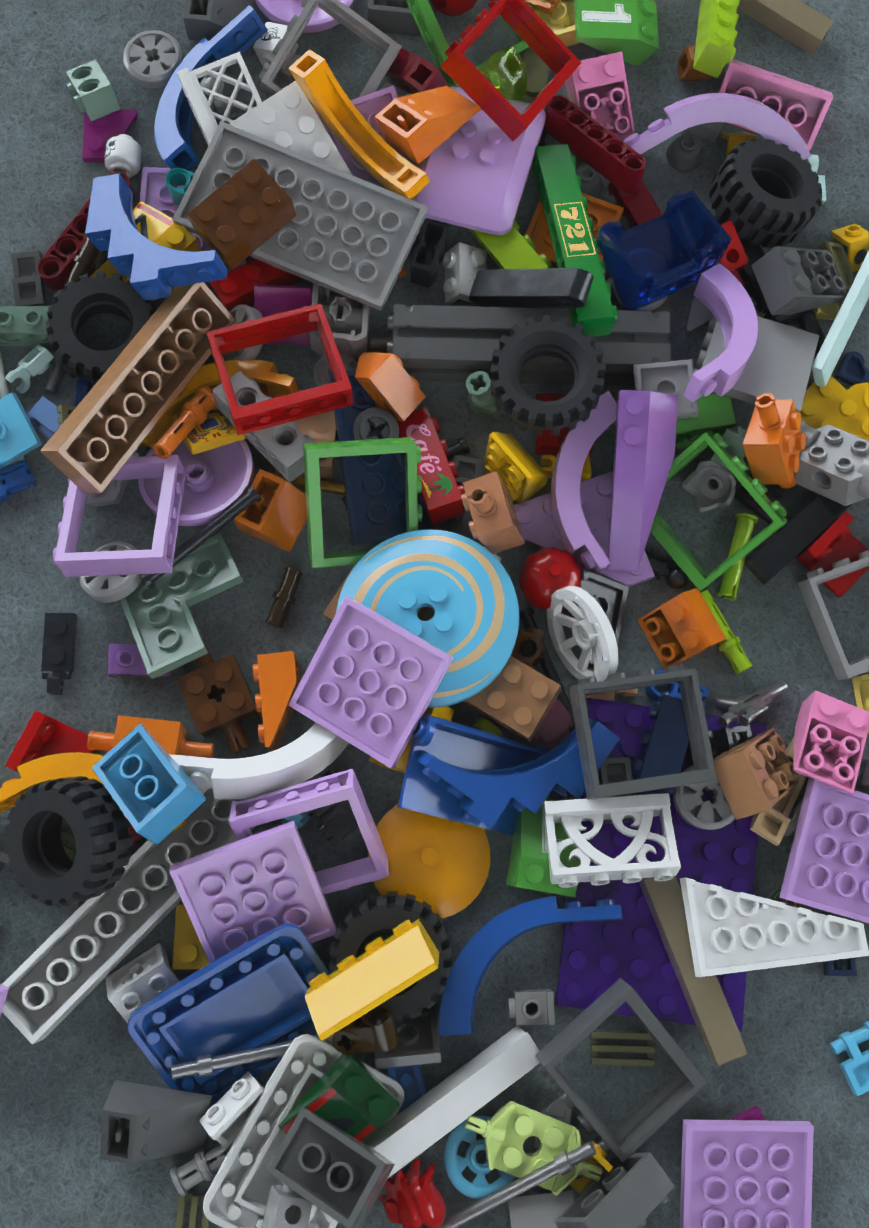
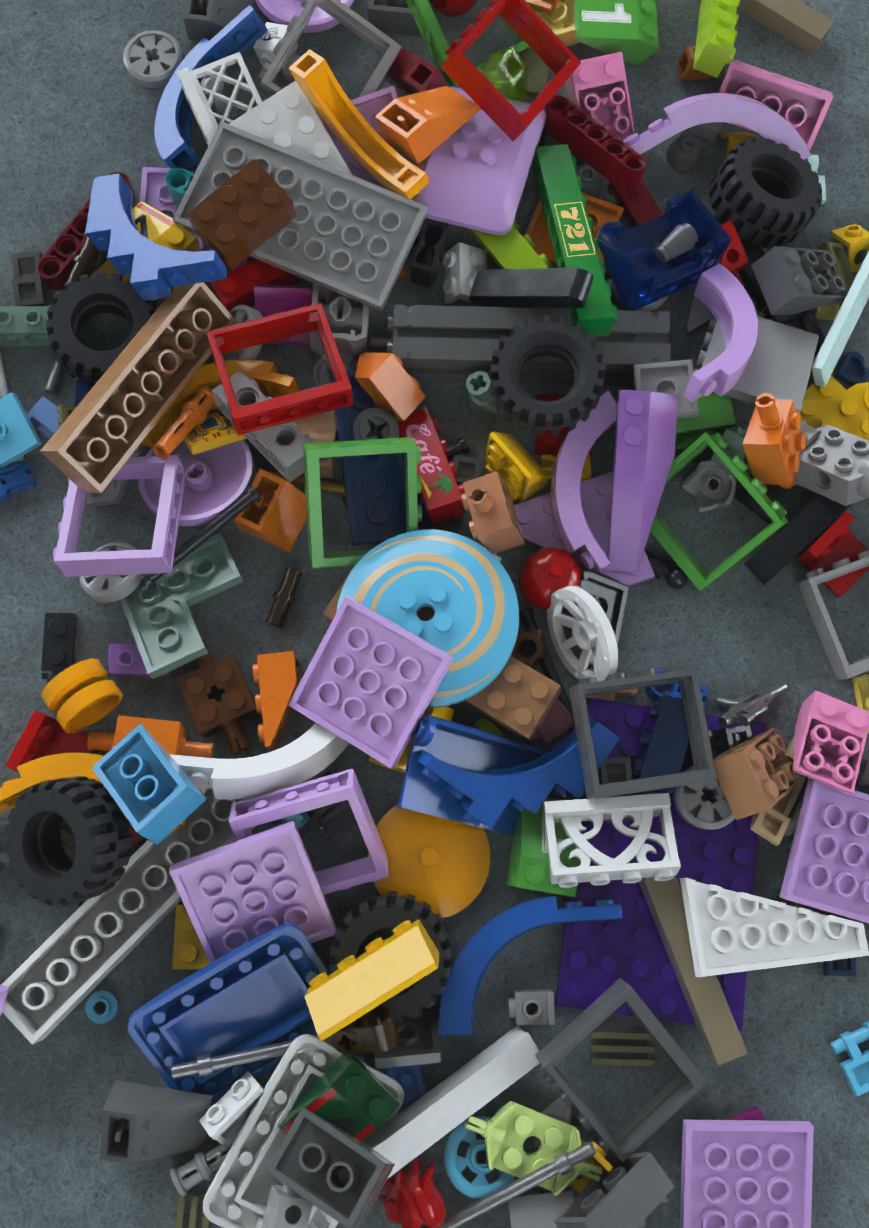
light aqua plate [5,344,54,394] -> none
sand green brick [66,59,121,121] -> none
magenta wing [82,110,138,162] -> none
white head [104,134,142,178] -> none
white bracket [105,943,180,1023] -> none
orange slope [637,588,726,670] -> none
lime pin [701,590,753,675] -> none
lime pin [717,513,758,601] -> none
none -> light orange wheel [41,658,124,733]
none -> medium azure plate [85,990,118,1024]
none -> dark grey cone [655,223,698,263]

